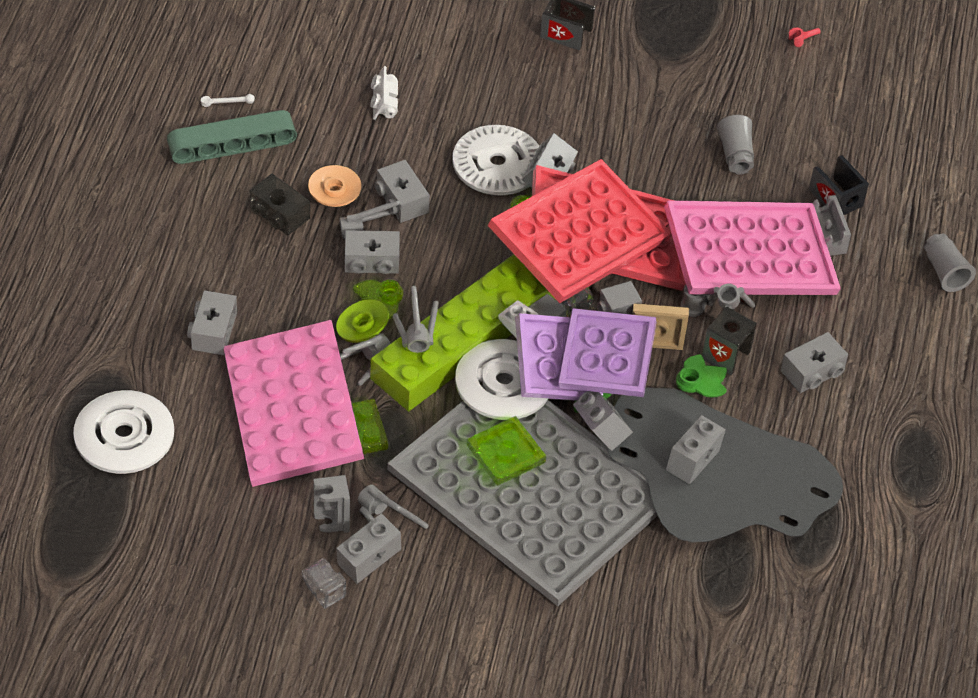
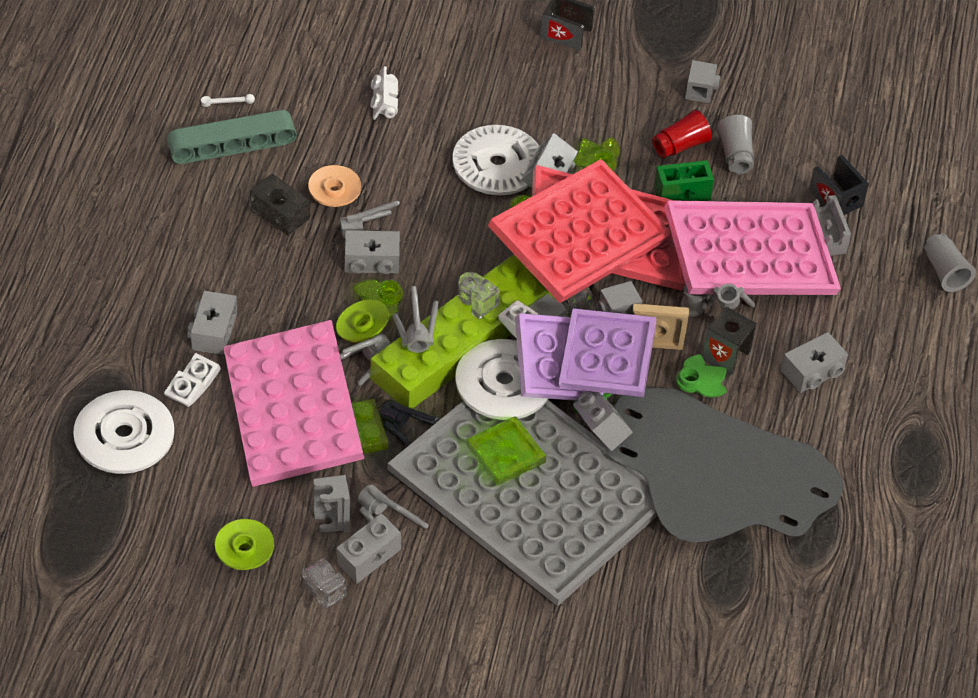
light grey brick [375,160,430,223] -> none
light grey brick [666,415,726,484] -> none
coral hand [789,27,820,47] -> none
none -> white slope [164,353,221,407]
none -> lime dish [215,519,274,570]
none -> black plant [380,399,439,447]
none -> clear leg [458,272,499,320]
none -> clear neon green plate [573,137,620,172]
none -> red plant [652,109,712,159]
none -> green brick [654,160,714,201]
none -> light grey brick [685,60,720,103]

